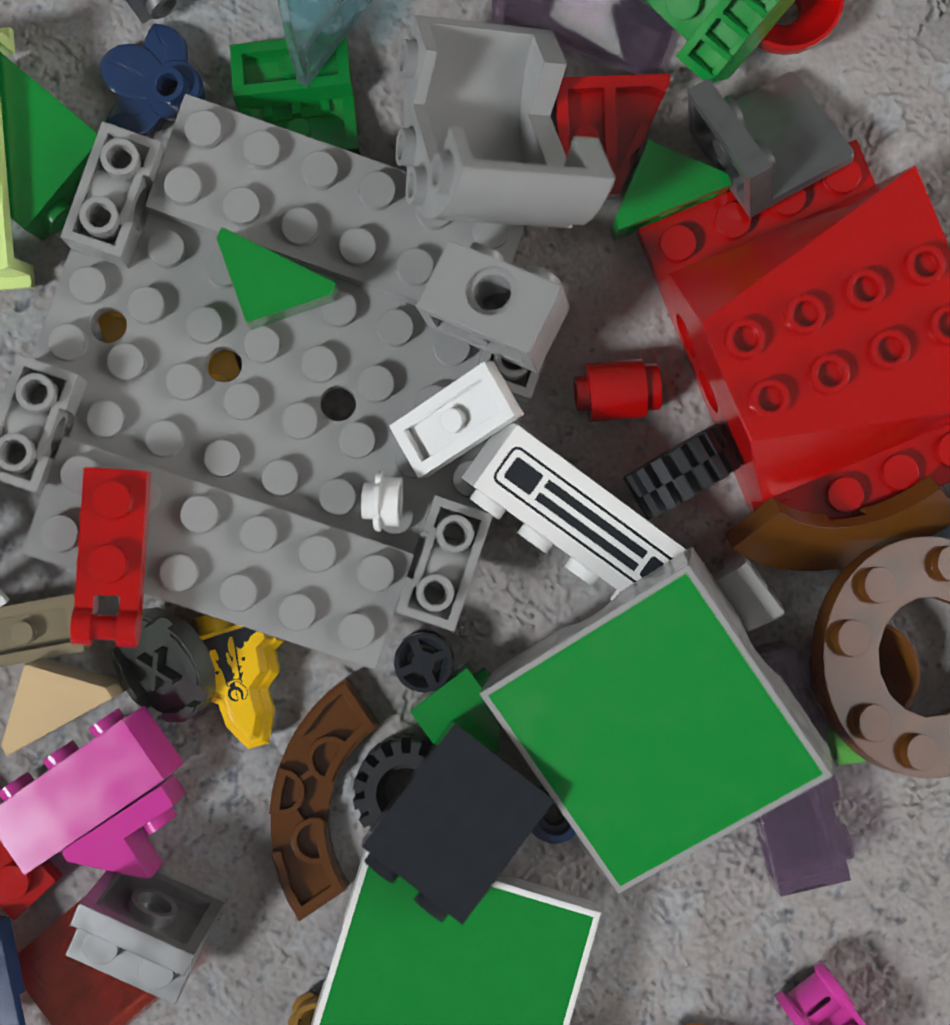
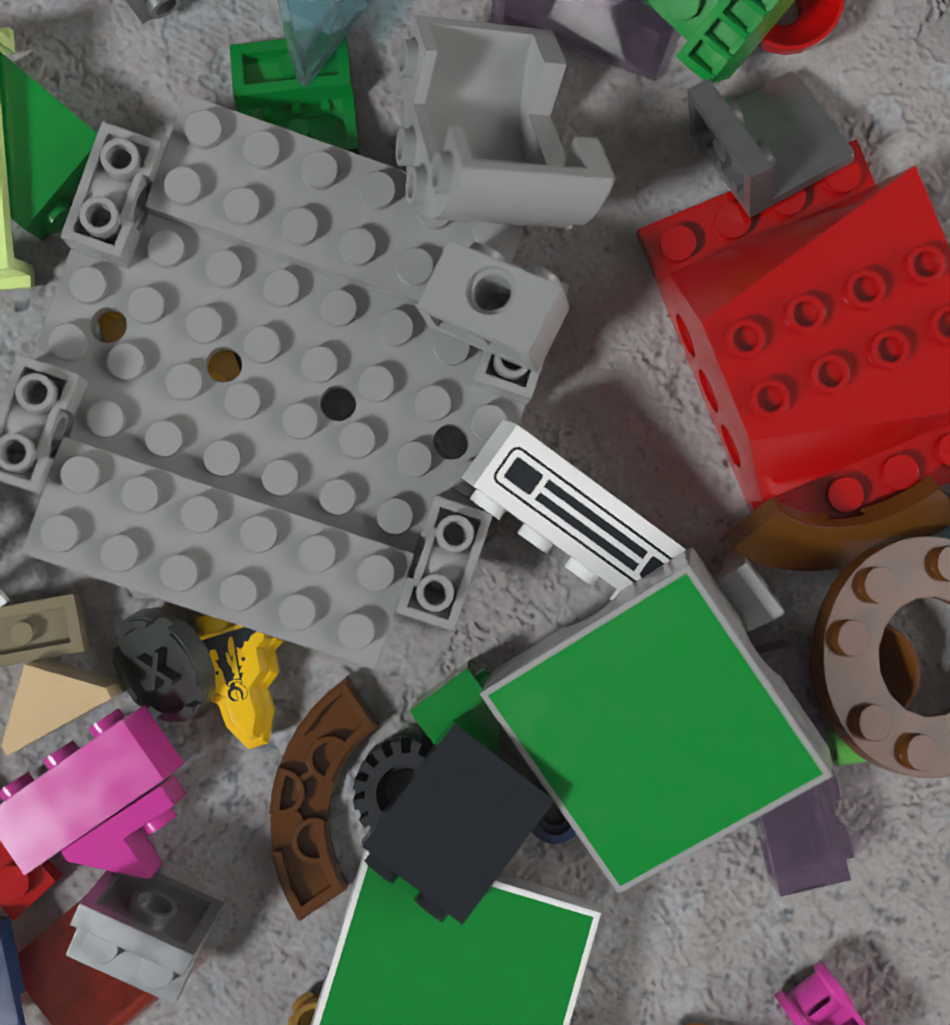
red plate [70,467,152,648] -> none
dark blue plate [100,23,205,136] -> none
green slope [216,227,338,329] -> none
white plate [361,471,403,531] -> none
white plate [389,361,524,479] -> none
black wheel [393,629,454,693] -> none
red wing [555,73,670,200] -> none
red brick [573,358,662,422] -> none
green slope [610,140,732,241] -> none
black tyre [623,423,742,519] -> none

